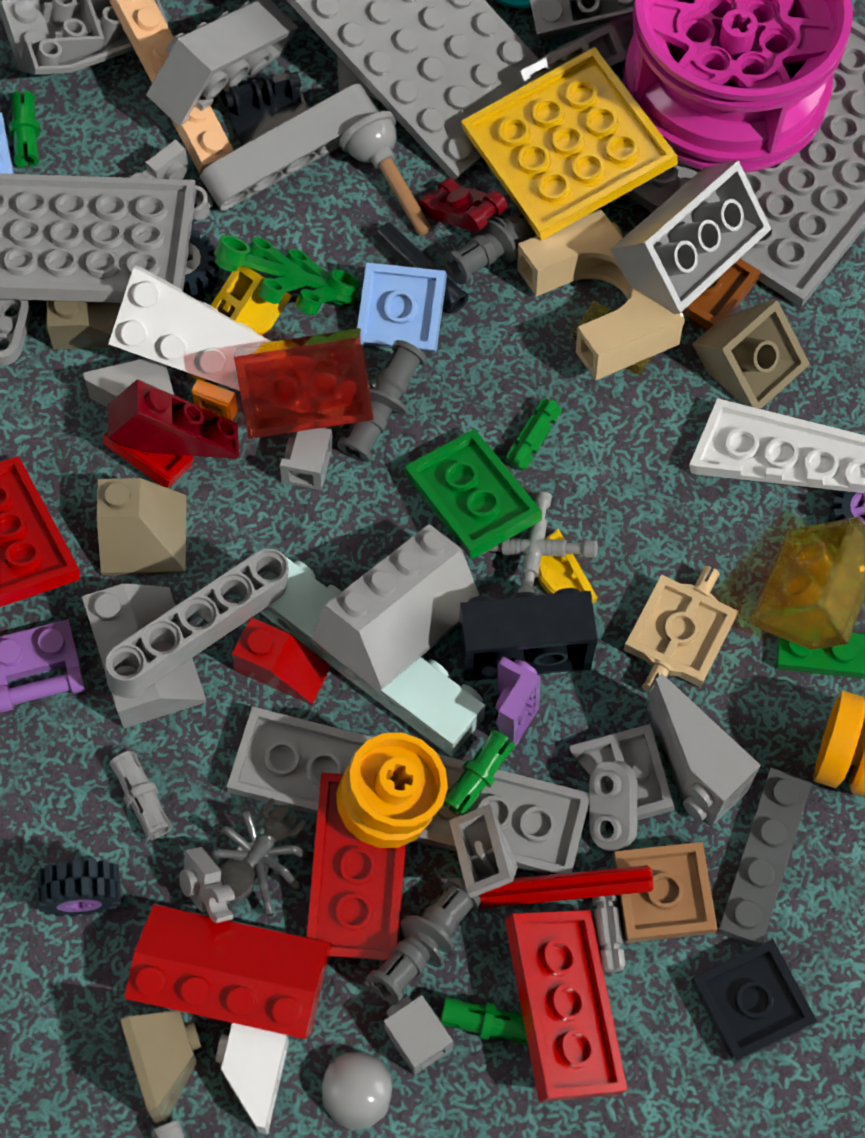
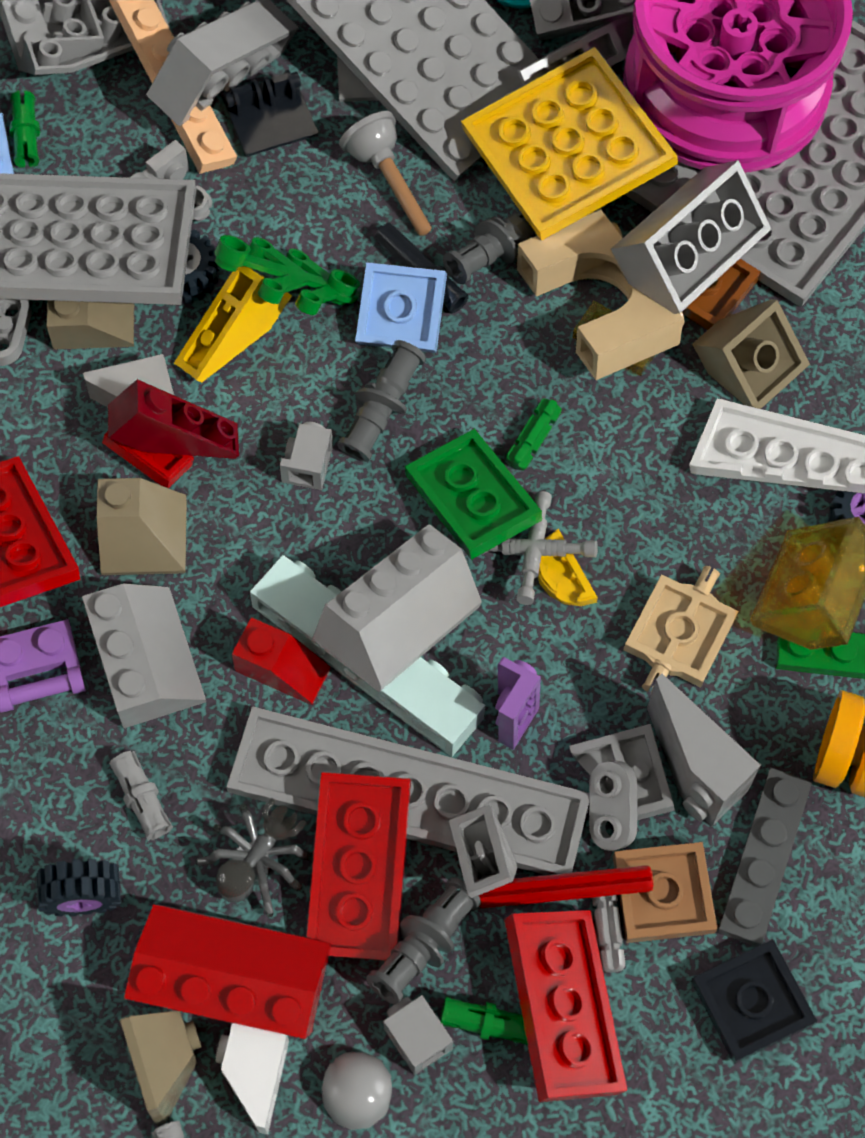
light grey beam [106,549,289,698] -> none
white wing [108,265,357,427] -> none
light grey plate [179,847,235,923] -> none
light orange tile [192,379,238,421] -> none
light grey beam [199,83,378,210] -> none
clear red brick [234,328,374,439] -> none
light orange wheel [336,733,448,848] -> none
dark red plate [418,177,508,233] -> none
green pin [443,730,516,816] -> none
black brick [458,588,598,681] -> none

